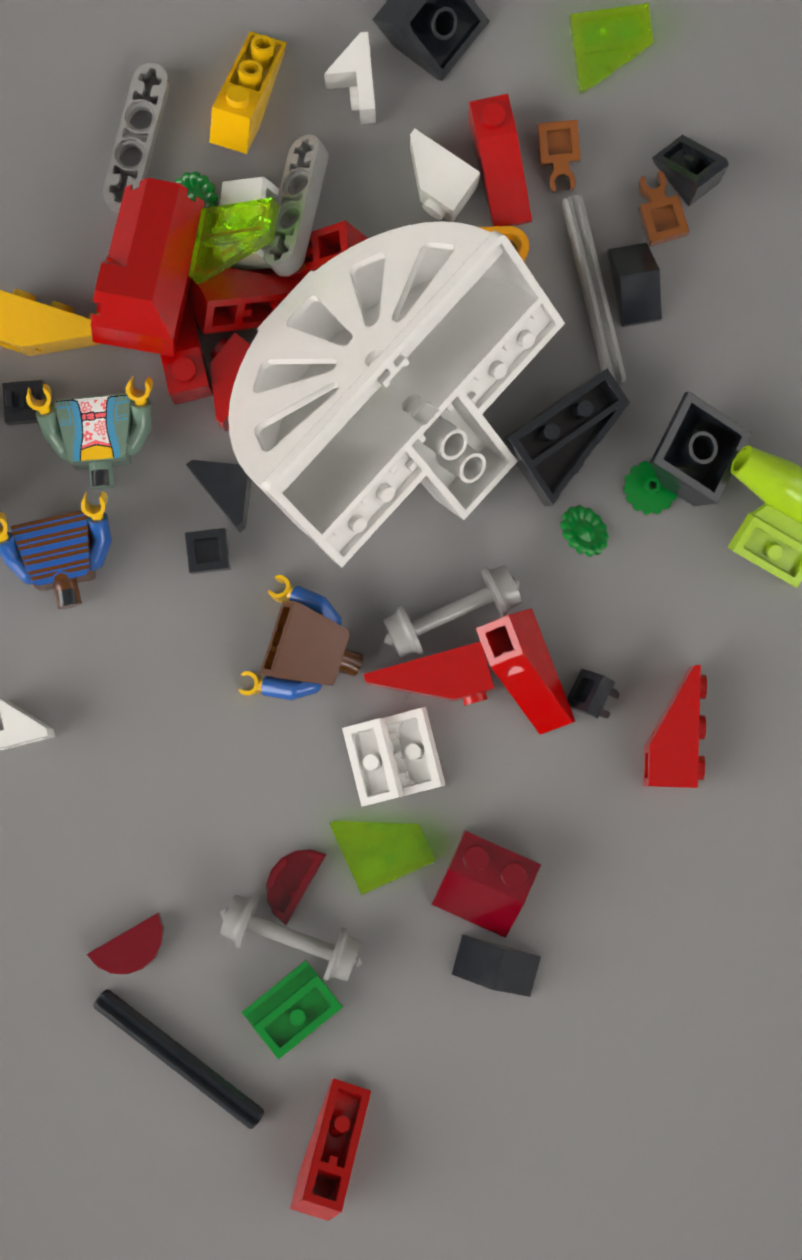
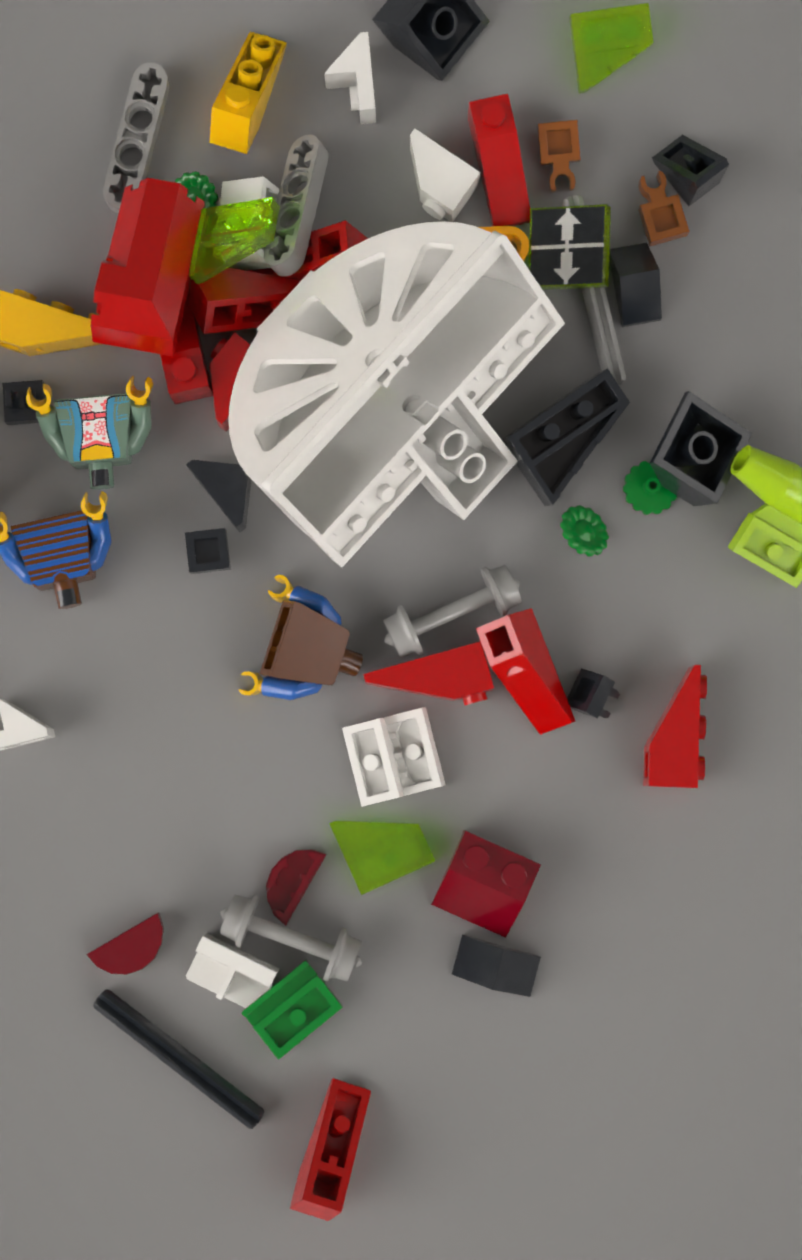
none -> white panel [186,933,280,1008]
none -> black tile [529,204,611,290]

